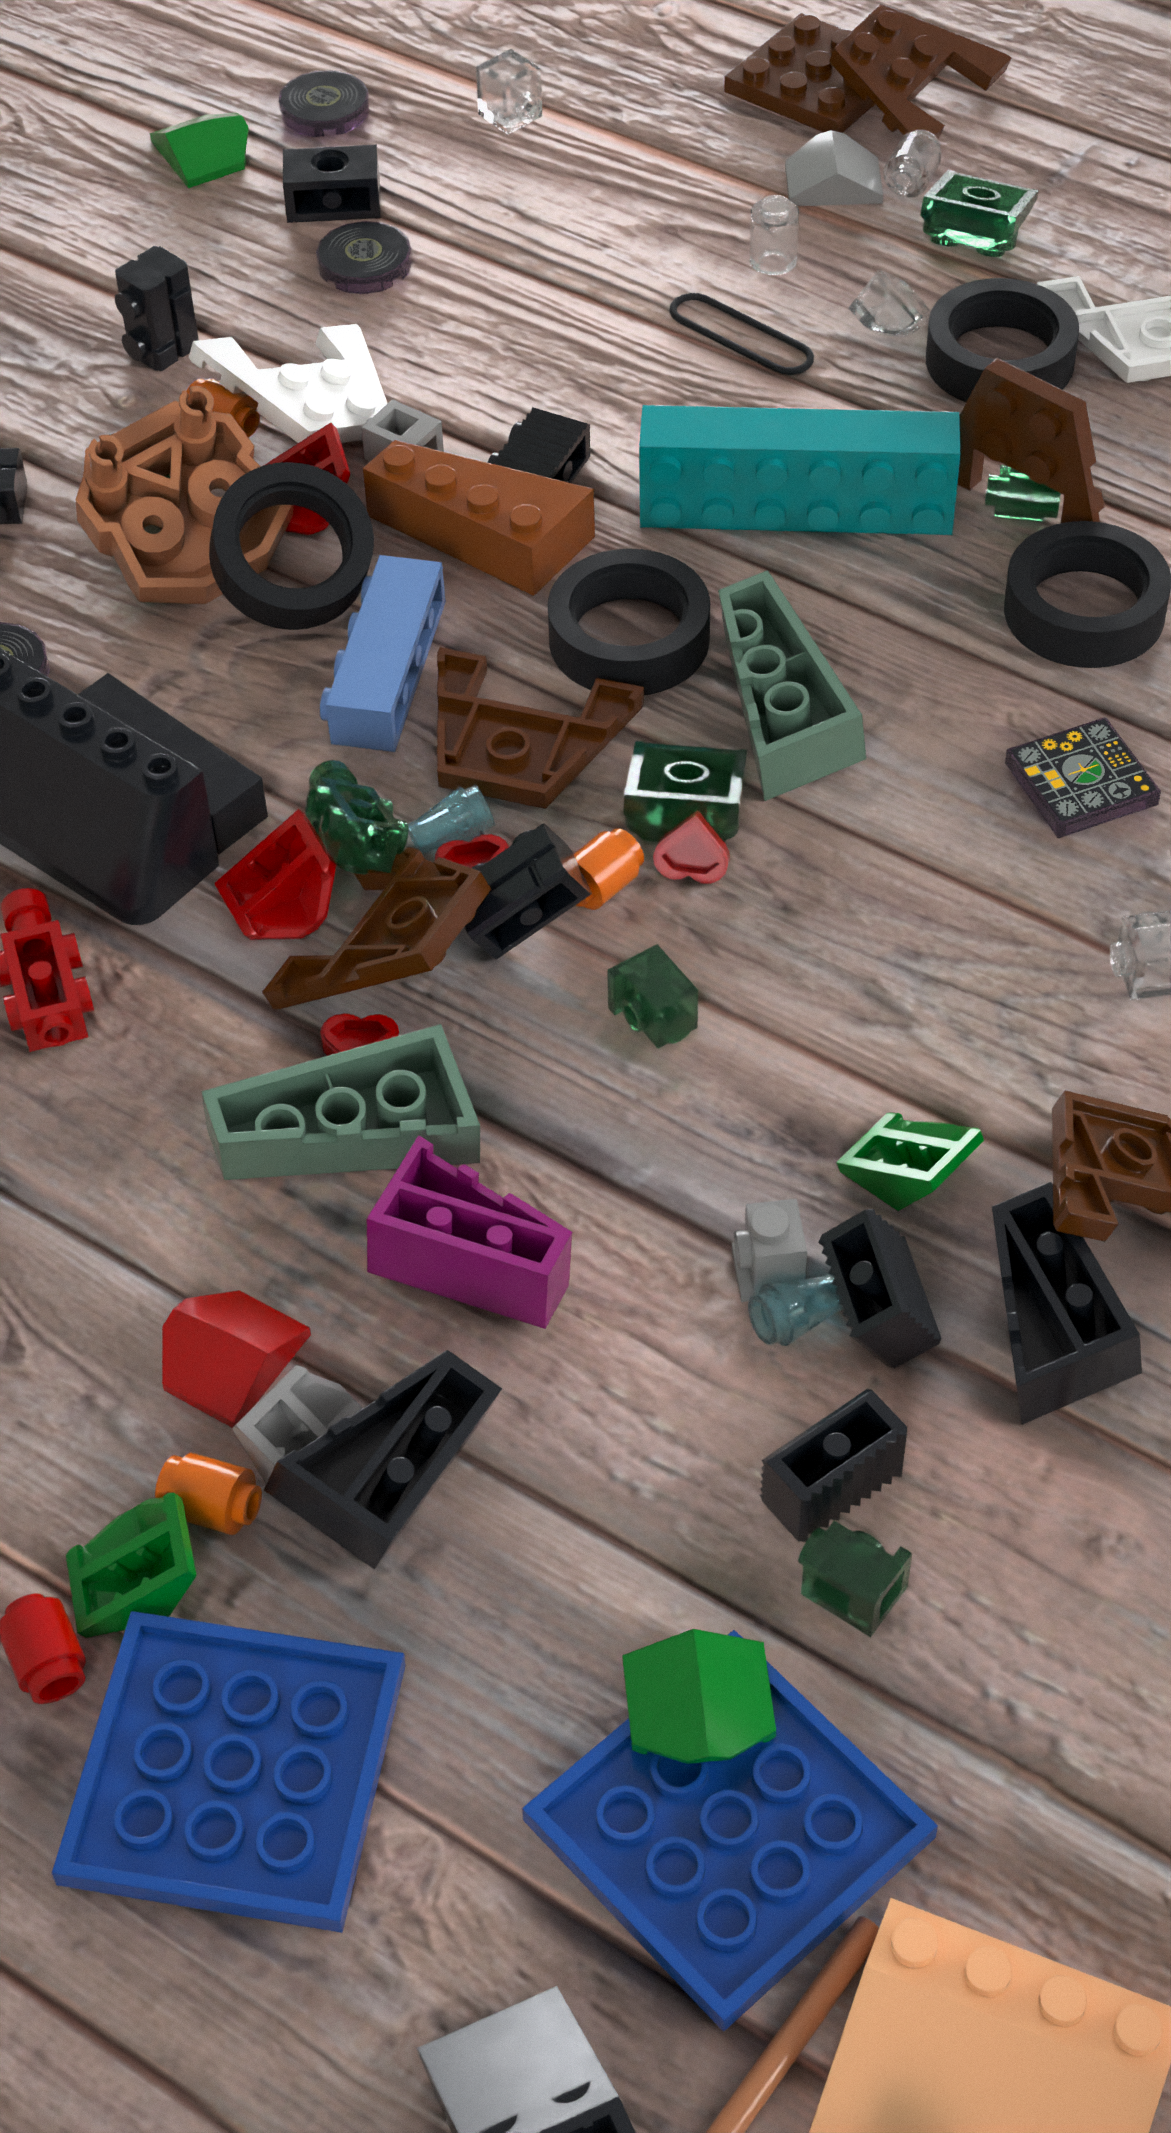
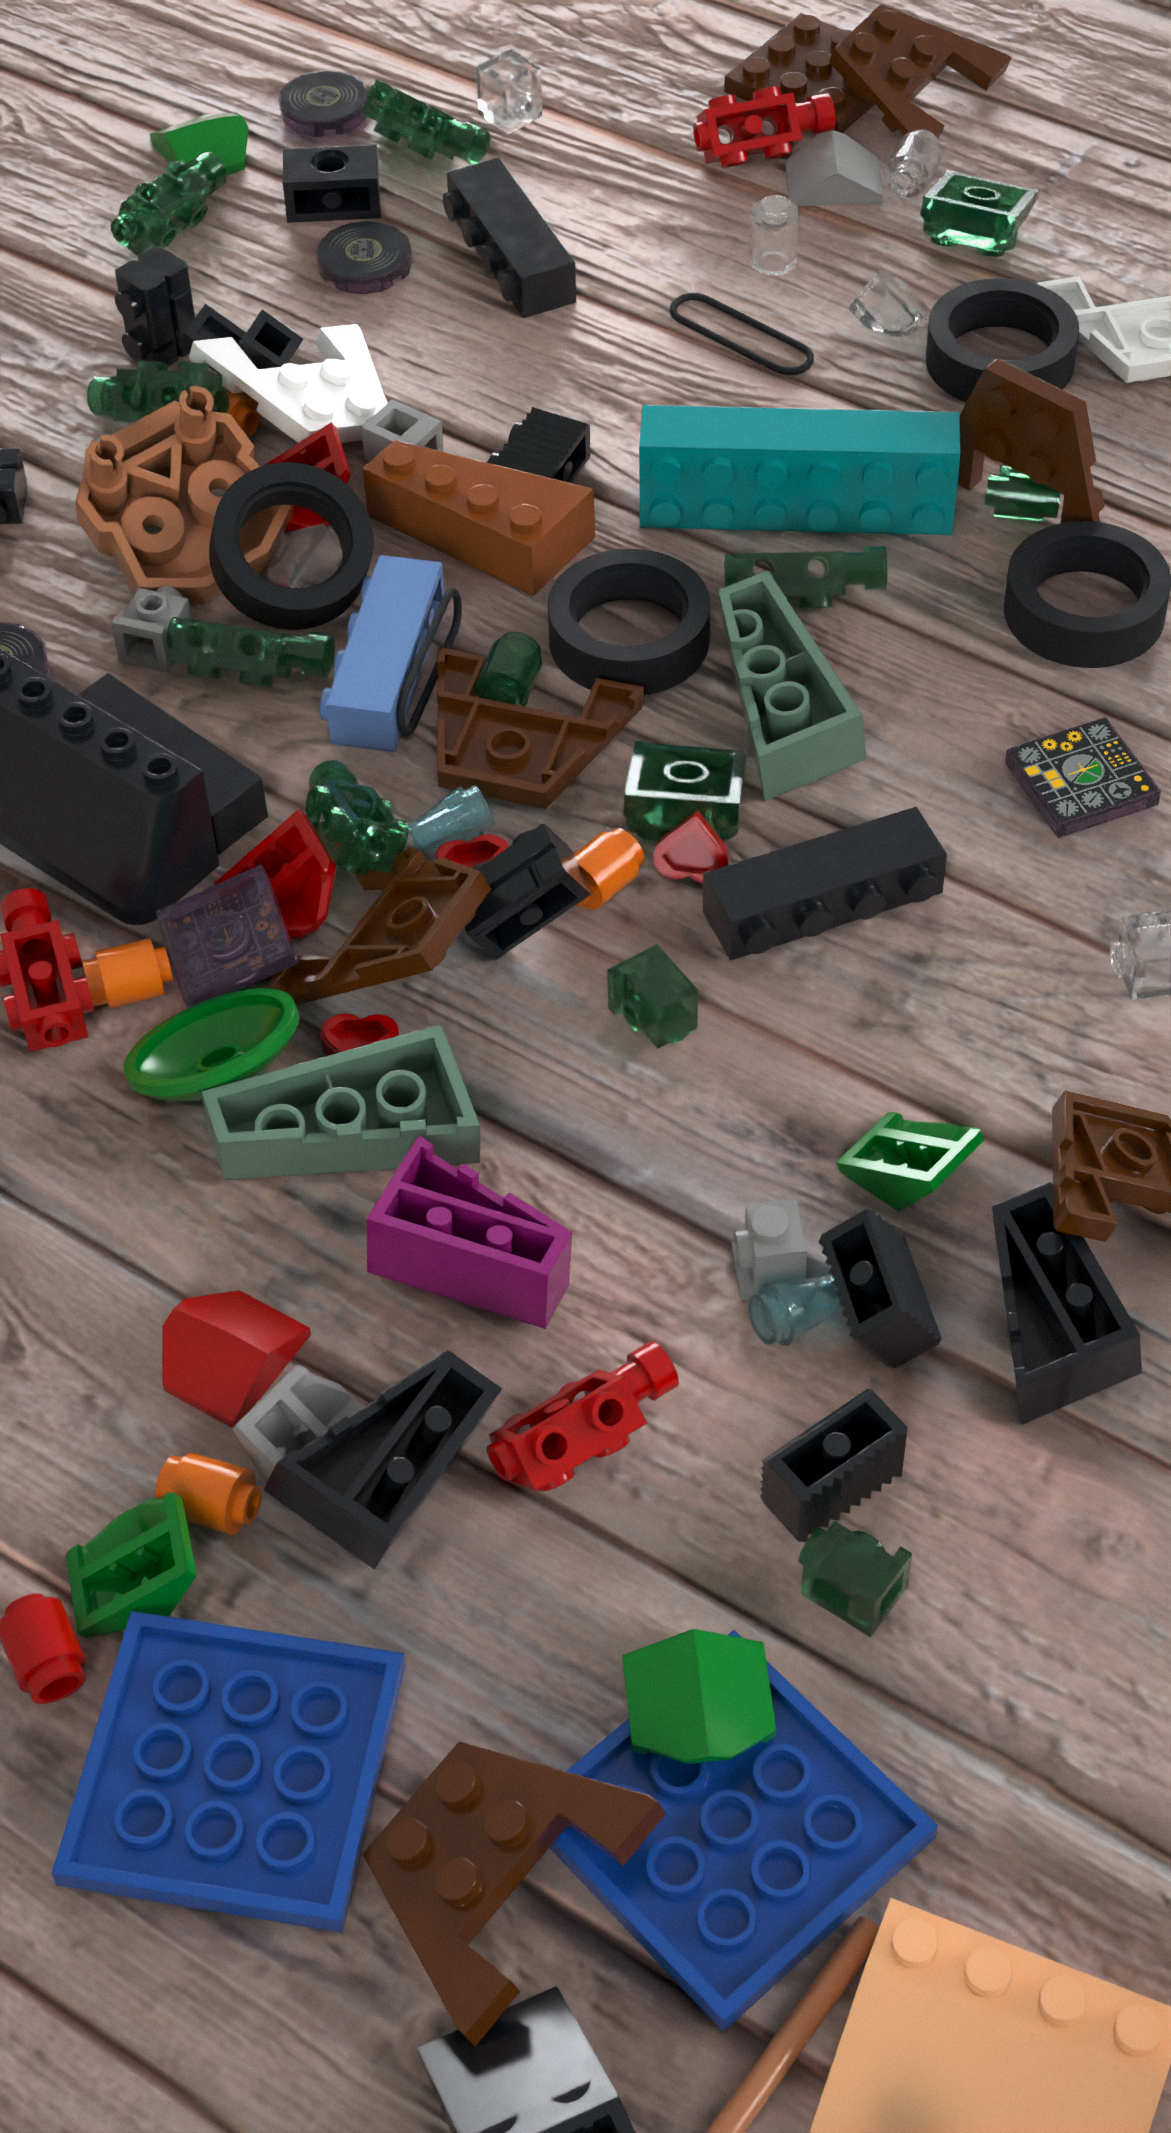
none -> orange brick [82,938,173,1009]
none -> clear green brick [87,360,229,423]
none -> clear green brick [111,152,227,256]
none -> light grey brick [111,586,194,673]
none -> green dish [123,988,300,1101]
none -> clear purple tile [156,864,299,1008]
none -> clear green brick [167,617,335,687]
none -> black brick [177,303,304,393]
none -> clear brick [267,523,342,588]
none -> clear green brick [361,79,491,164]
none -> reddish brown wing [362,1741,666,2047]
none -> black piece [396,588,462,736]
none -> black brick [443,157,576,318]
none -> clear green brick [475,632,543,707]
none -> red brick [486,1341,679,1491]
none -> red brick [693,86,836,168]
none -> black brick [703,806,947,961]
none -> clear green brick [724,546,887,608]

